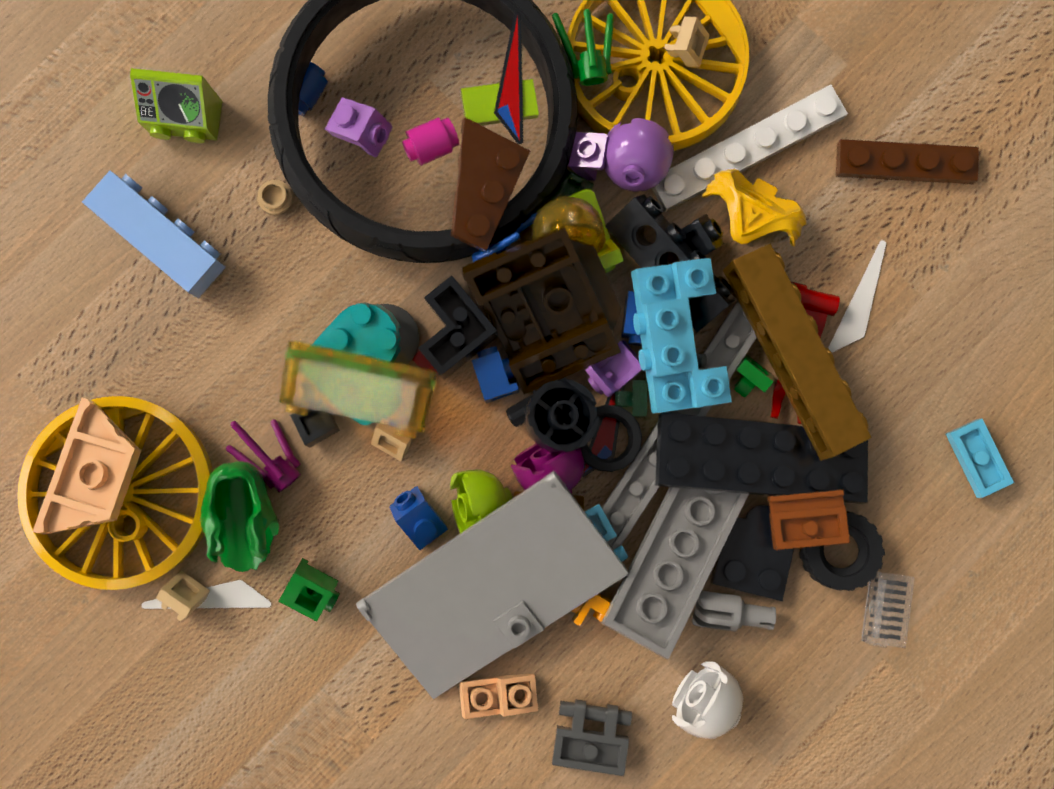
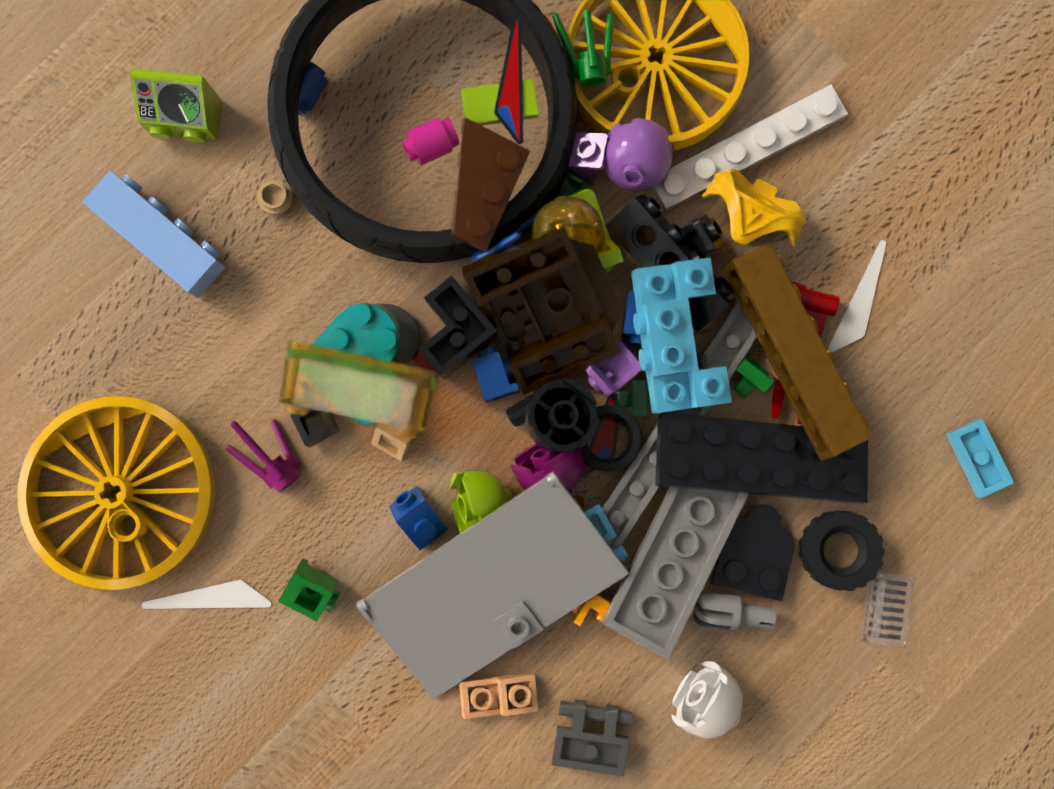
light nougat wing [33,398,141,534] -> none
tan tile [156,570,210,621] -> none
green hair [200,461,279,572] -> none
medium lavender bracket [325,97,392,157] -> none
tan tile [664,17,710,67] -> none
dark orange plate [768,490,850,550] -> none
reddish brown plate [836,139,979,184] -> none

